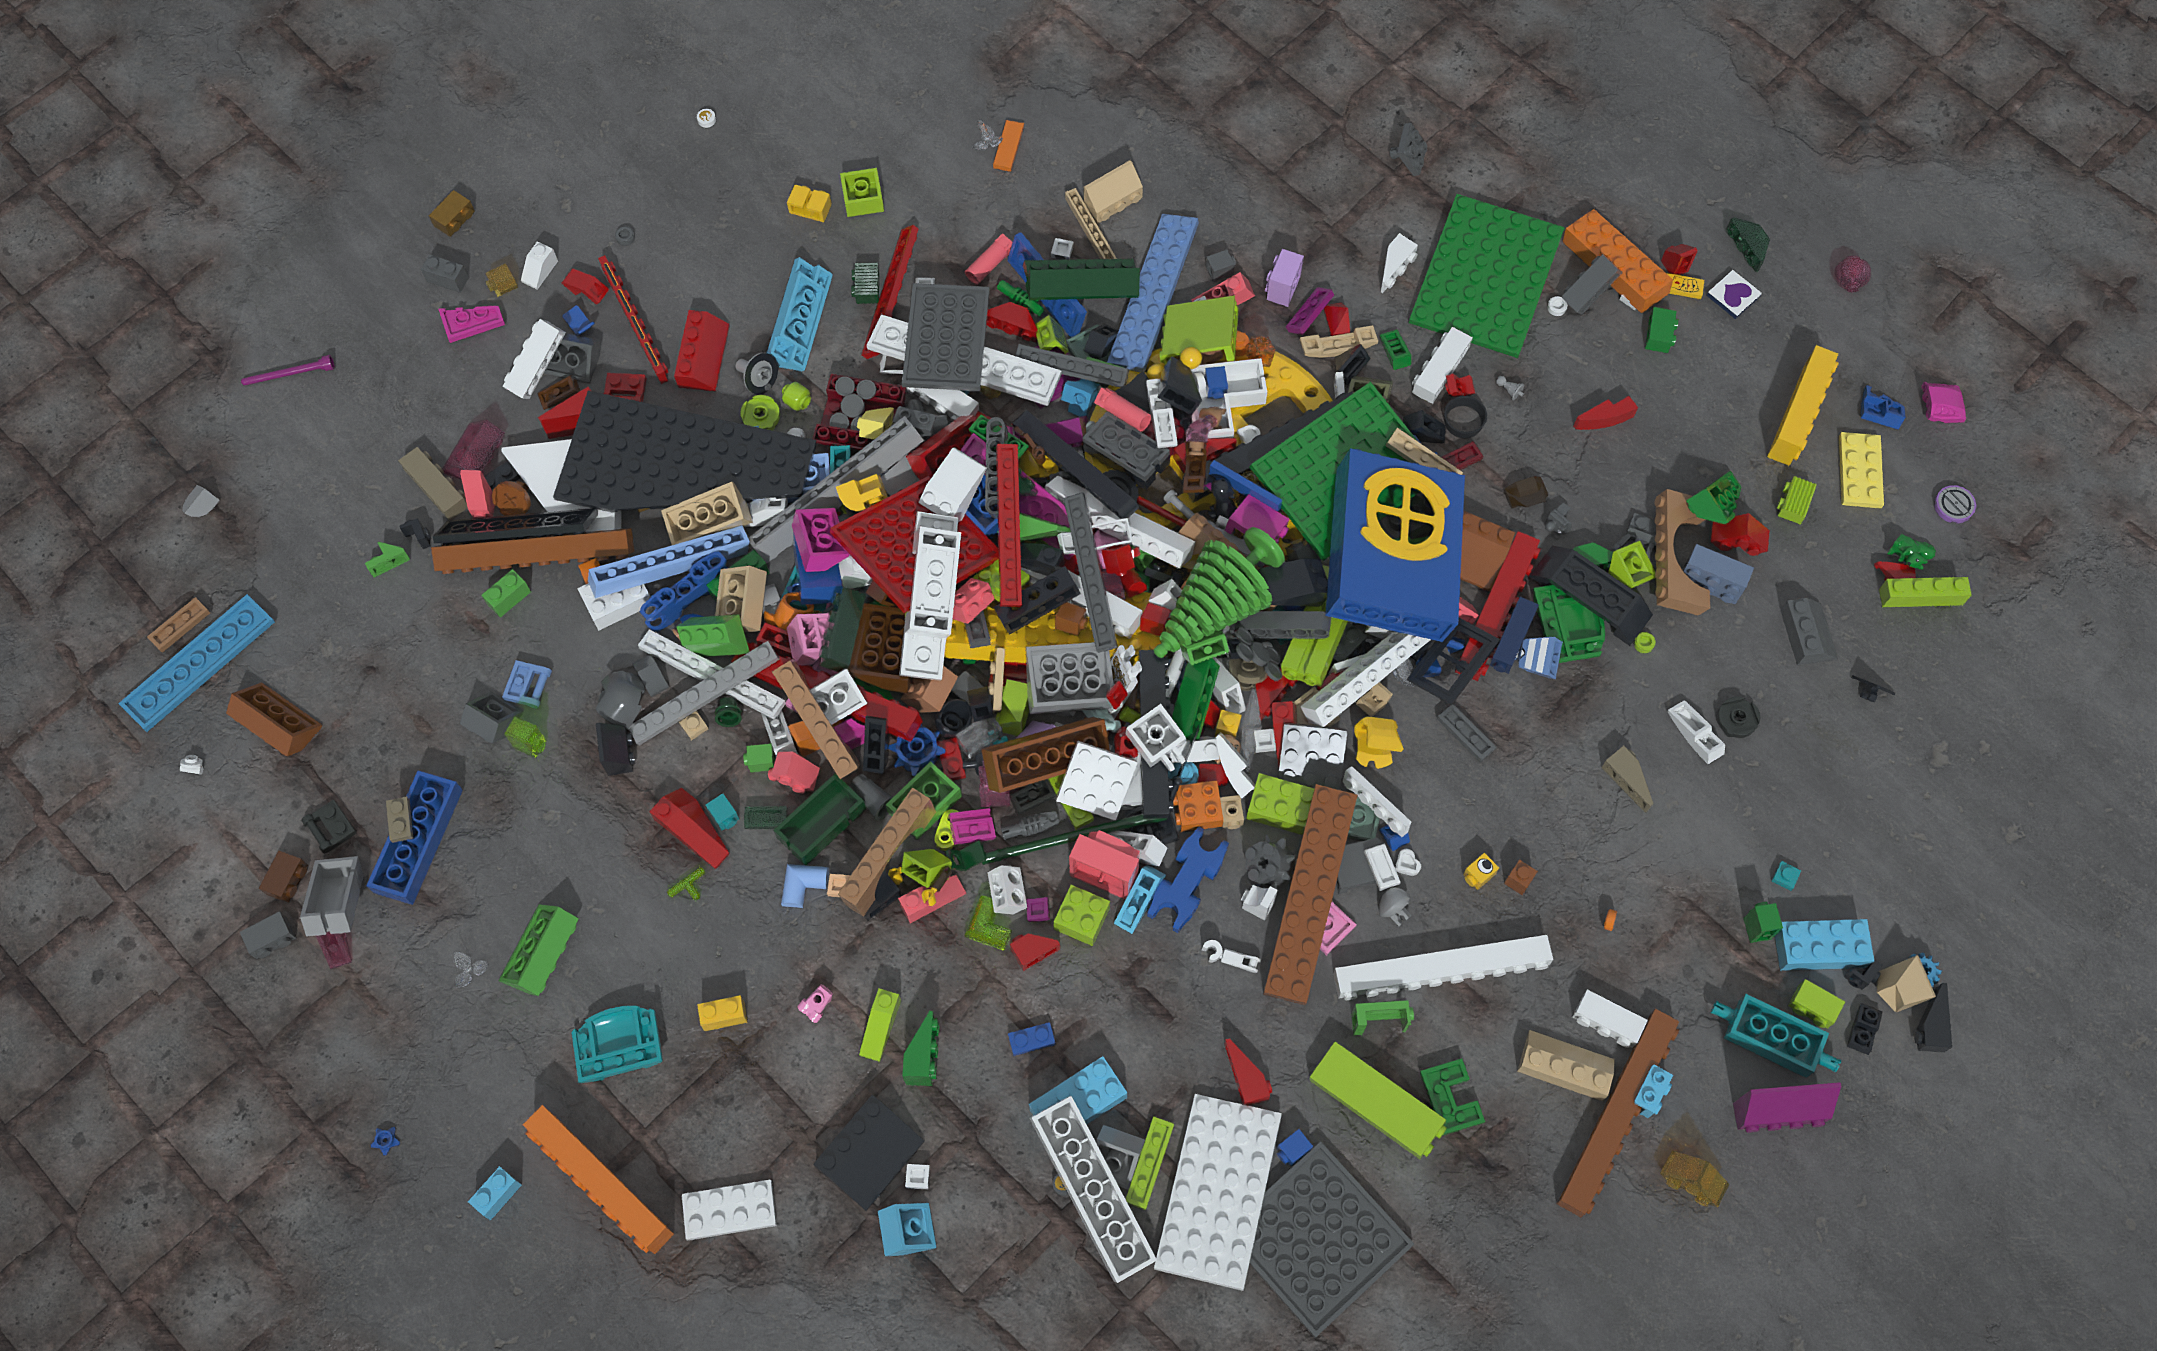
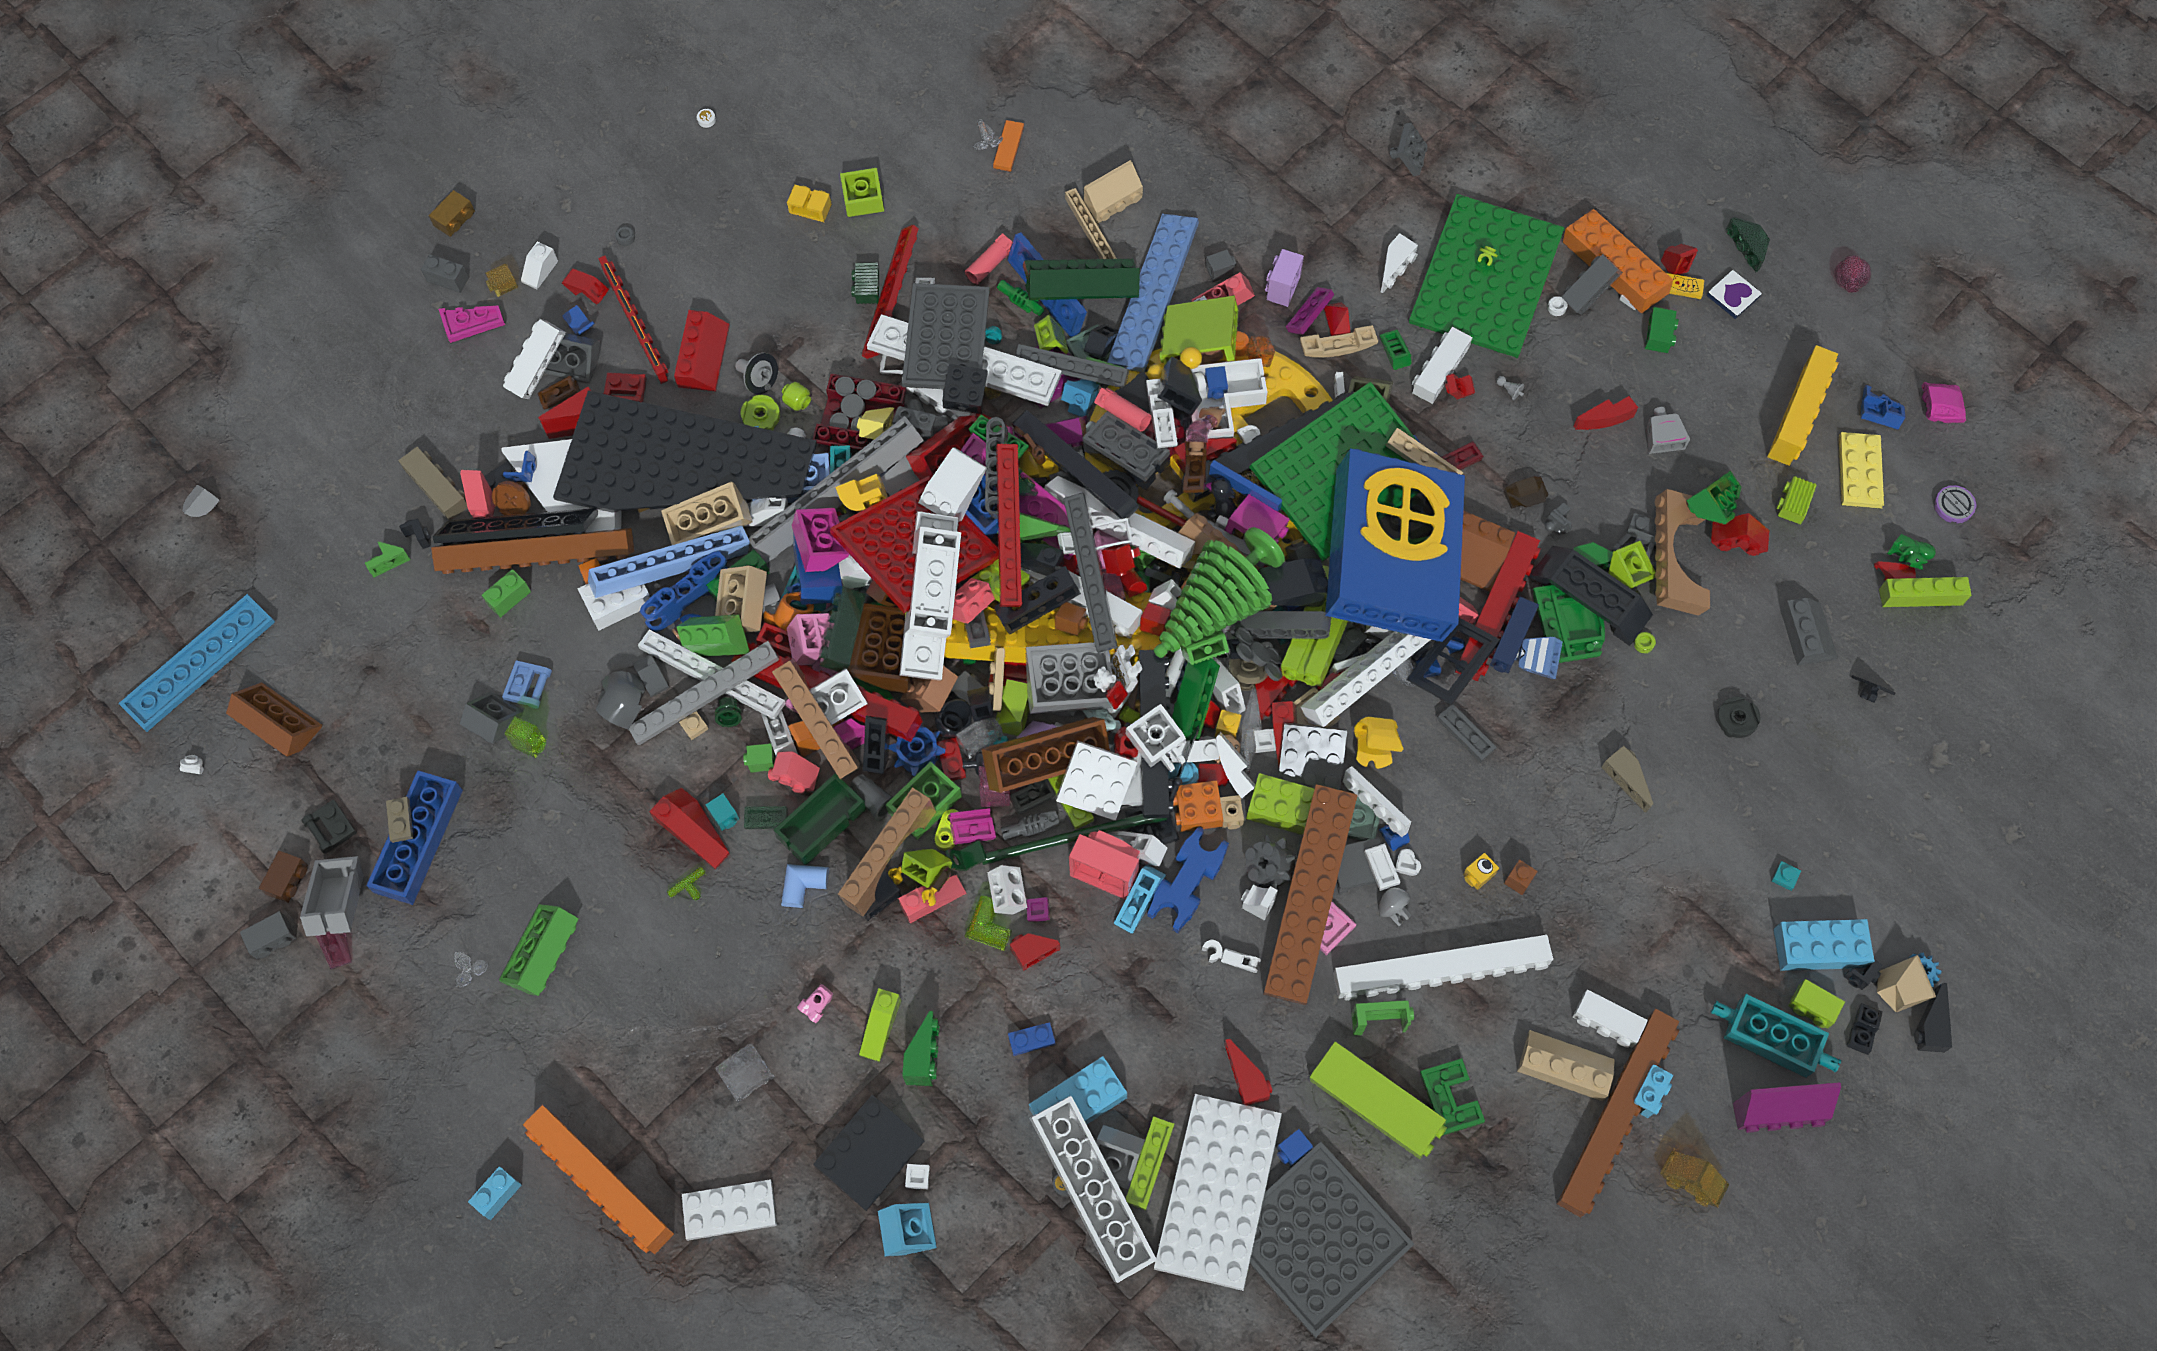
medium nougat plate [147,597,210,653] -> none
magenta piece [241,355,335,386] -> none
blue plate [371,1127,400,1155] -> none
clear pink slope [442,419,505,480] -> none
teal slope [571,1006,663,1083] -> none
black slope [596,723,636,776] -> none
yellow brick [697,995,747,1031] -> none
medium azure slope [767,257,833,371] -> none
light nougat plate [827,874,851,897] -> none
red slope [987,302,1038,343] -> none
white plate [1051,238,1074,260] -> none
lime brick [1054,885,1110,946] -> none
black slope [1335,344,1370,385] -> none
tan bracket [1356,682,1393,717] -> none
black slope [1403,410,1446,444] -> none
black tyre [1444,396,1487,438] -> none
orange tile [1604,909,1617,931] -> none
white slope [1668,700,1725,764] -> none
sand blue brick [1683,544,1754,604] -> none
green brick [1743,902,1783,943] -> none
none -> blue bracket [503,451,536,482]
none -> clear slope [715,1043,774,1103]
none -> black bracket [942,364,988,415]
none -> teal plate [985,326,1002,344]
none -> white plant [1094,666,1116,692]
none -> lime plate [1478,246,1498,266]
none -> light grey torso [1646,407,1690,454]

